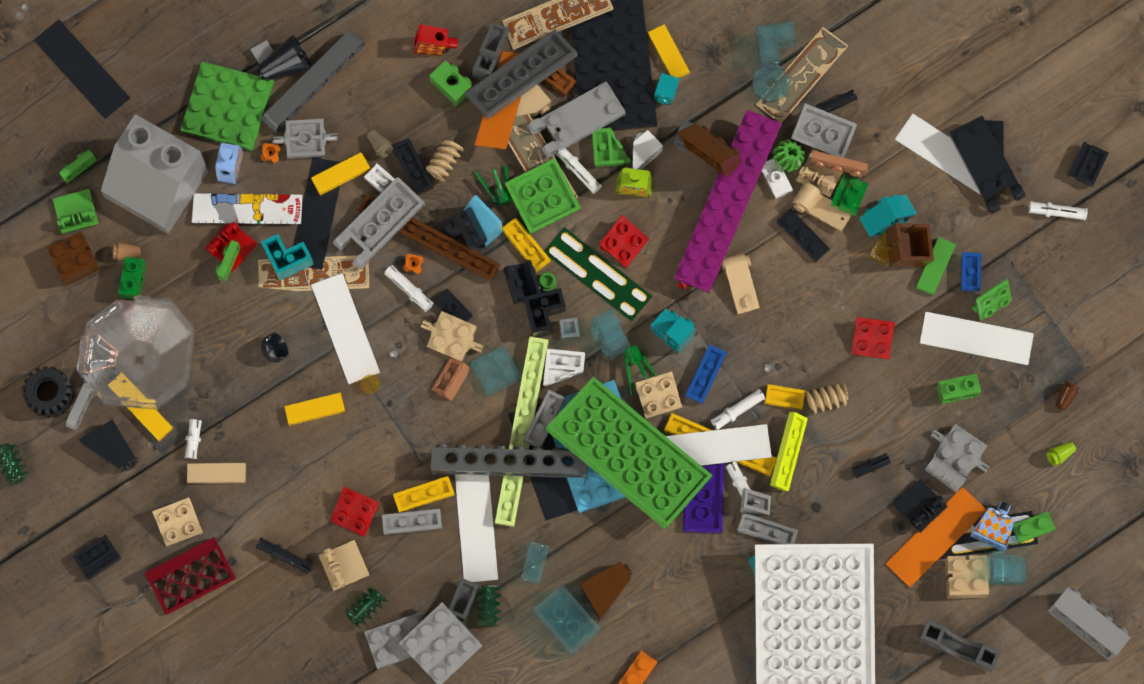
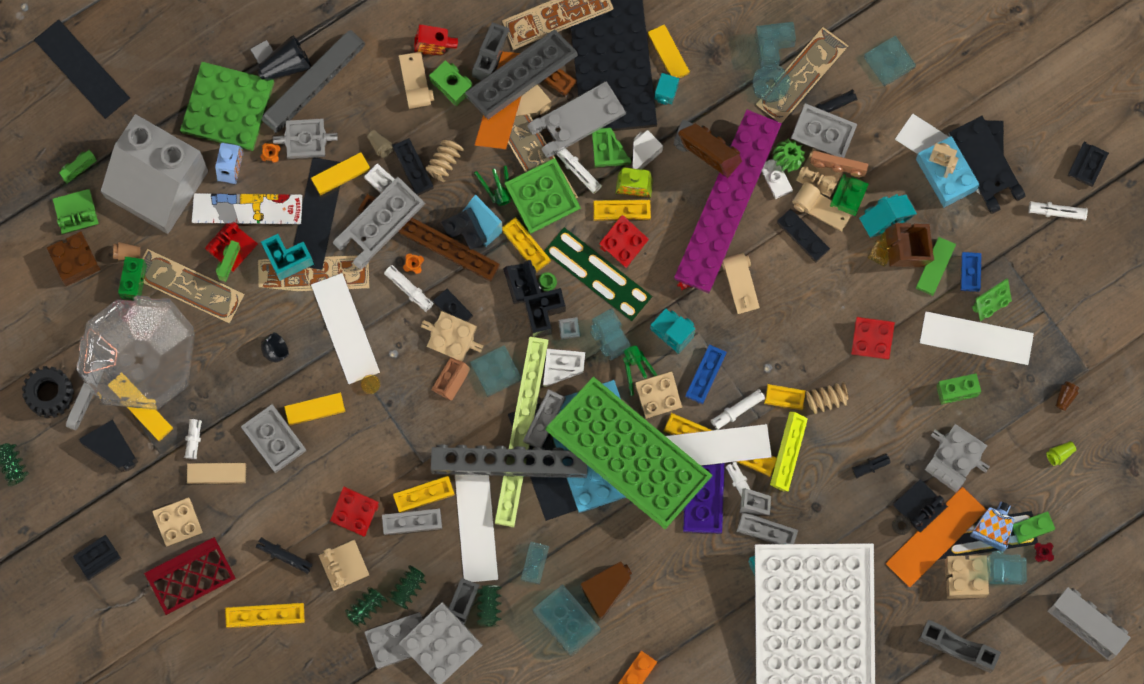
none -> sticker [142,249,245,323]
none -> yellow tile [225,603,305,628]
none -> light grey plate [241,404,307,473]
none -> clear green piece [386,565,427,610]
none -> tan door [399,52,434,109]
none -> yellow tile [593,200,651,221]
none -> clear light blue plate [864,36,916,87]
none -> medium azure brick [916,136,979,207]
none -> tan bracket [929,143,959,178]
none -> dark red plate [1034,542,1054,562]

